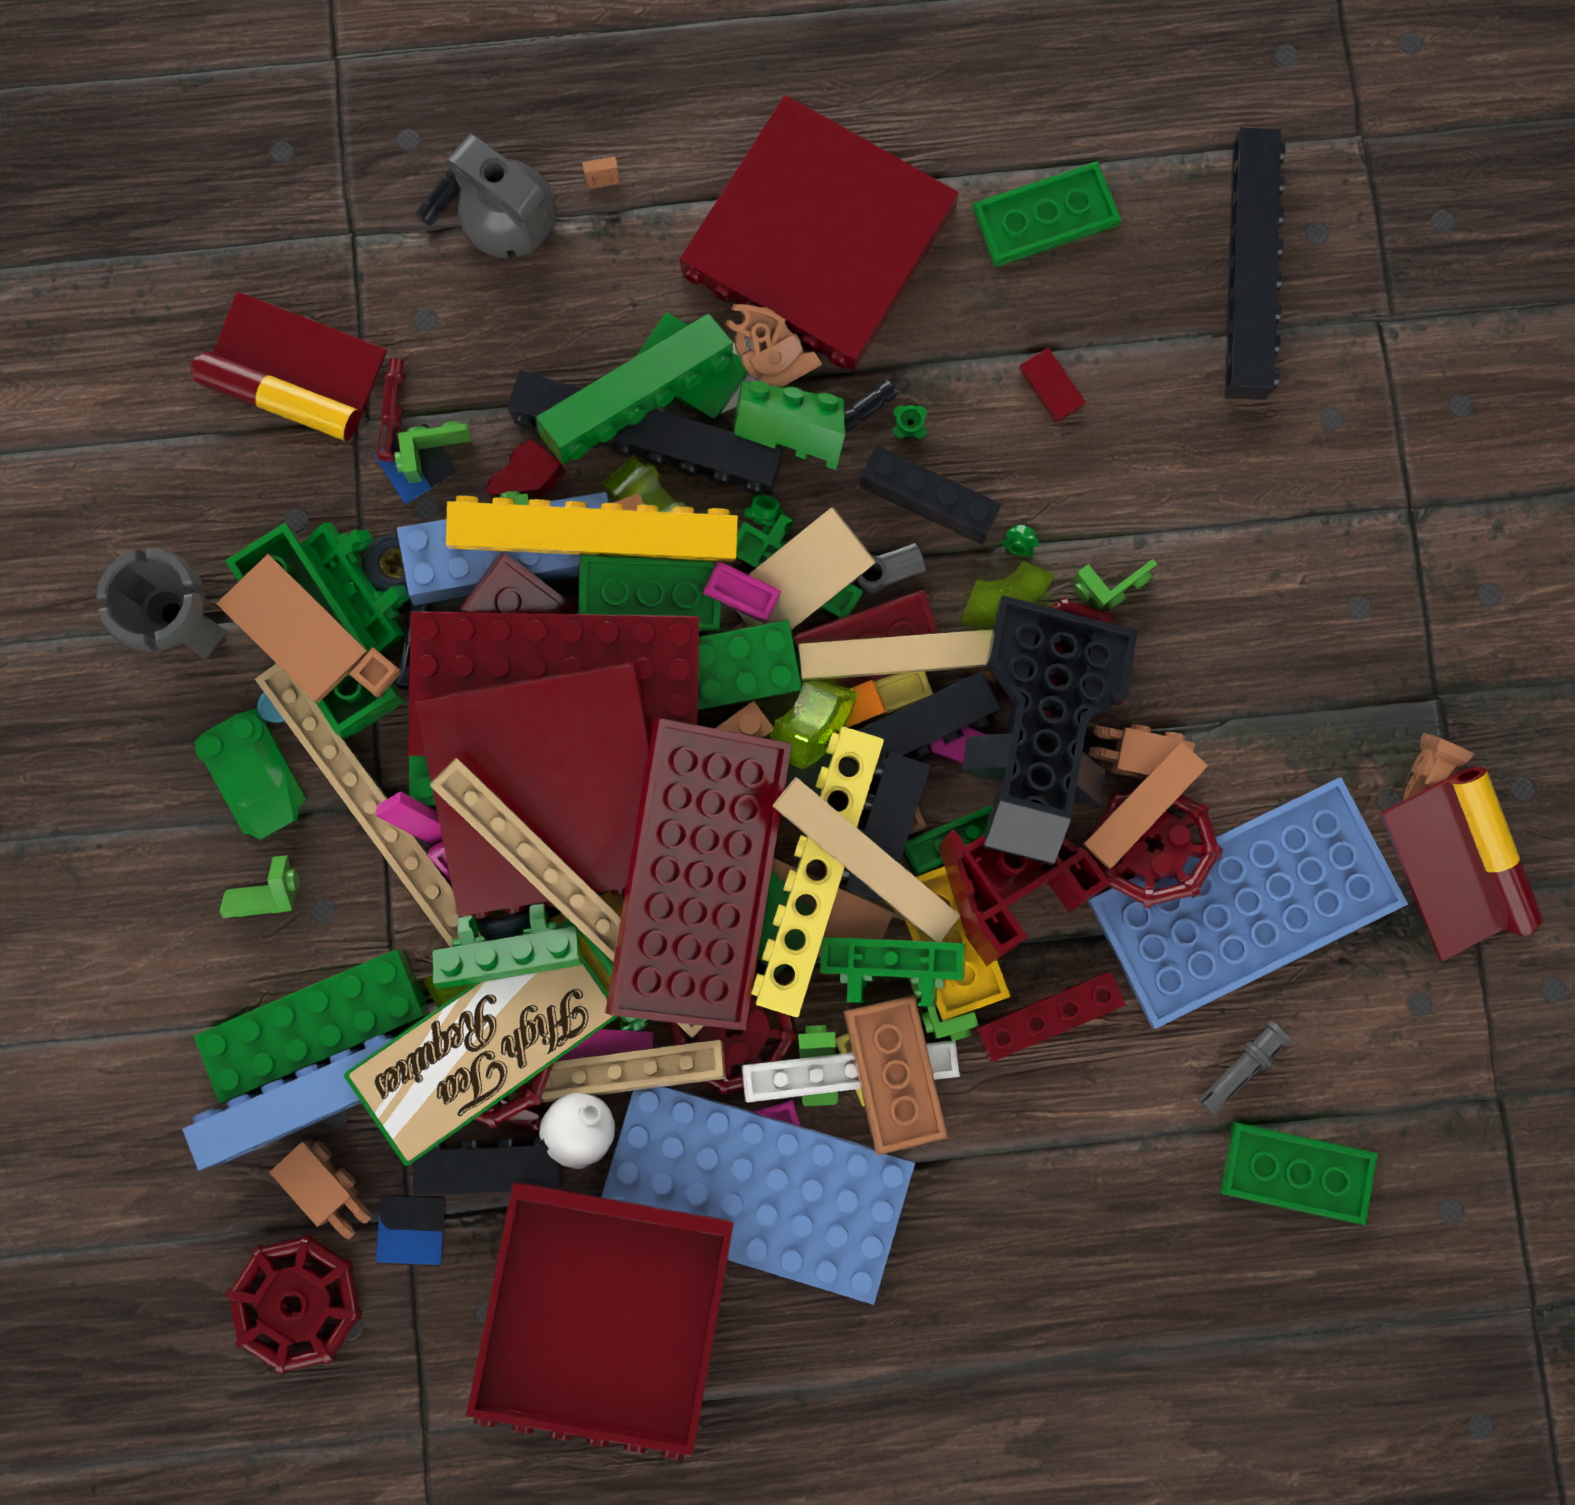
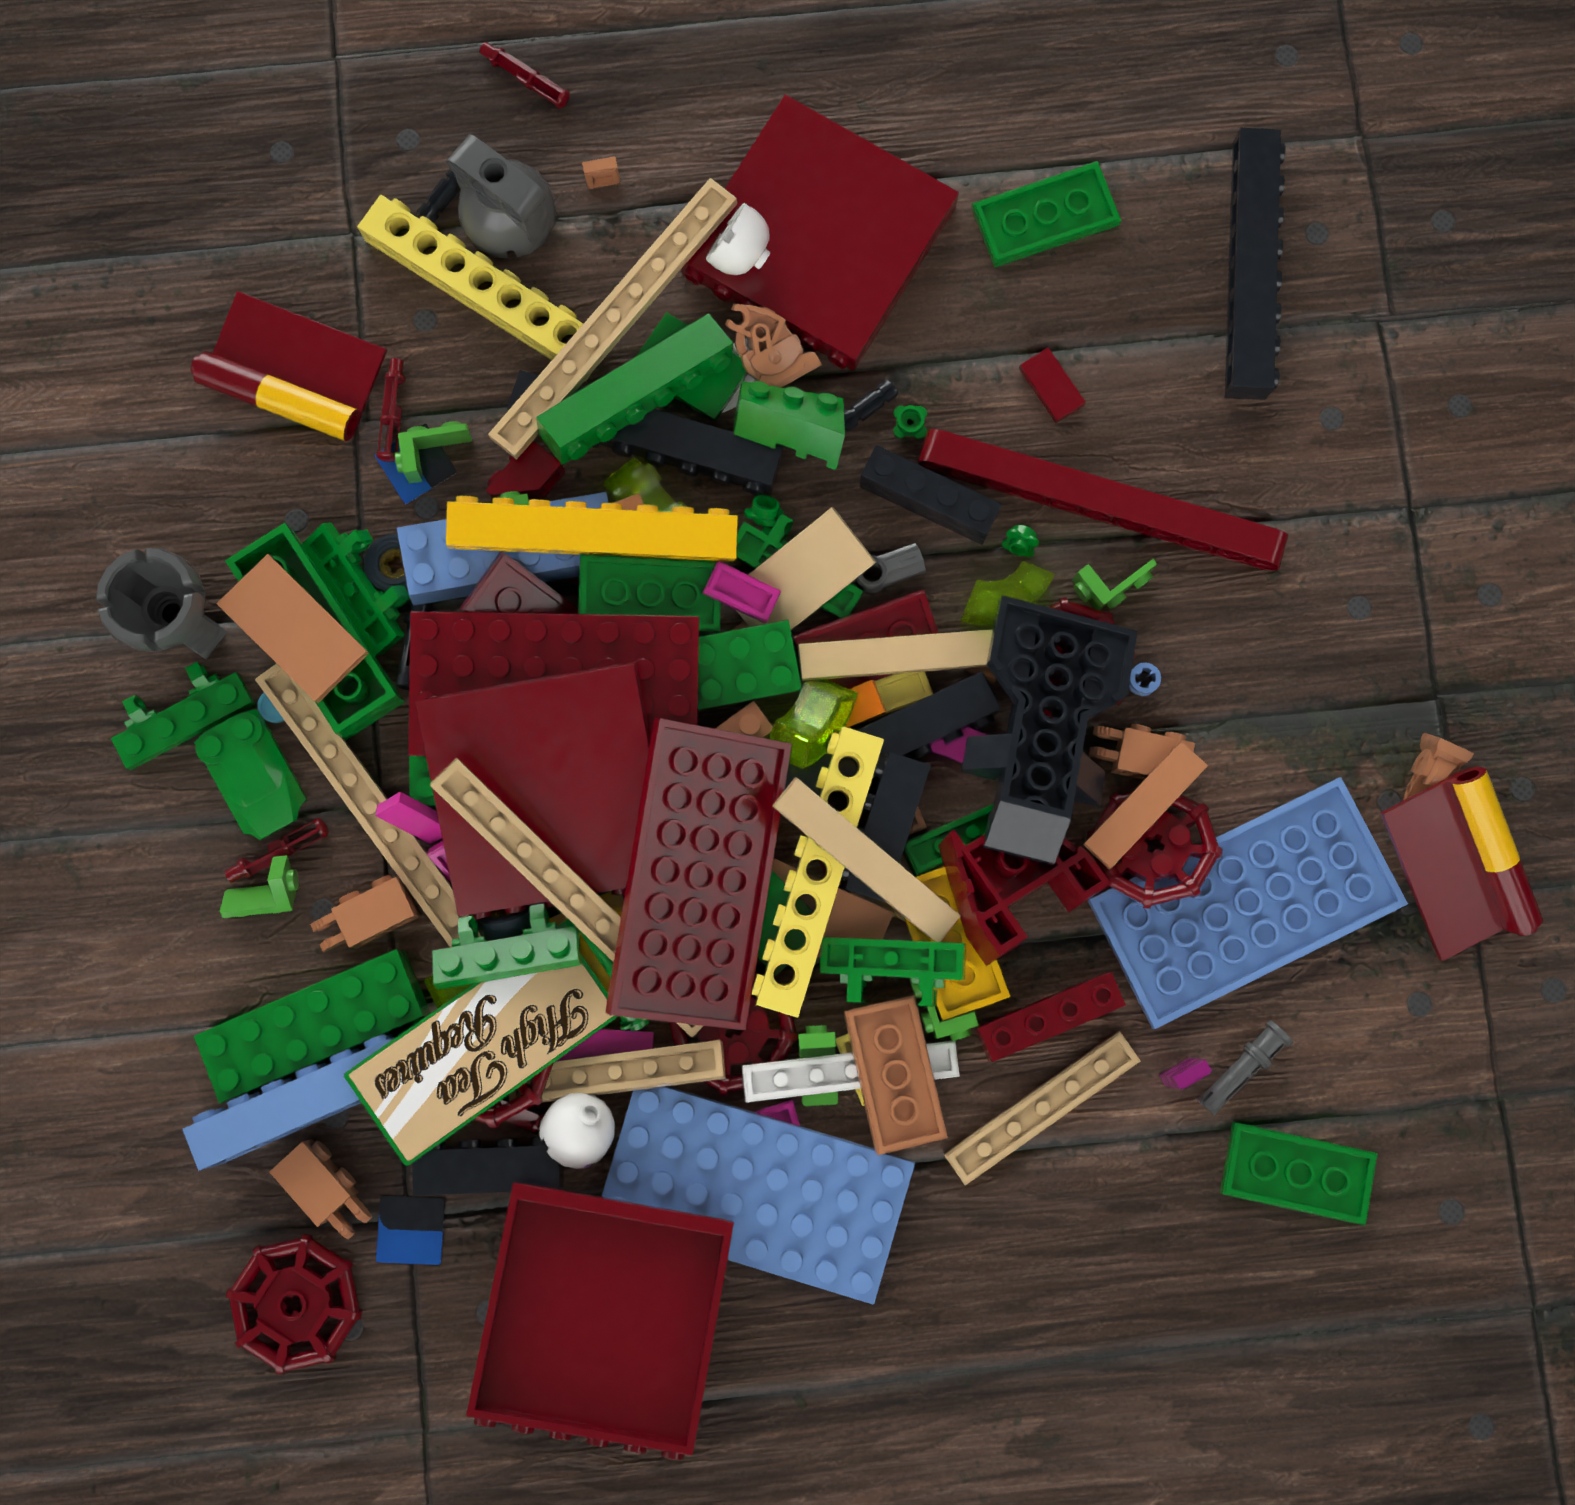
nougat tile [350,647,402,698] -> none
none -> green hinge [111,661,255,770]
none -> dark red piece [224,818,329,883]
none -> nougat hinge [310,875,421,952]
none -> light yellow brick [357,195,592,382]
none -> dark red piece [479,42,570,109]
none -> tan plate [488,178,737,460]
none -> white cylinder [706,203,770,275]
none -> dark red beam [918,429,1289,571]
none -> tan tile [944,1031,1141,1185]
none -> medium blue bush [1129,663,1161,696]
none -> magenta tile [1159,1057,1212,1090]

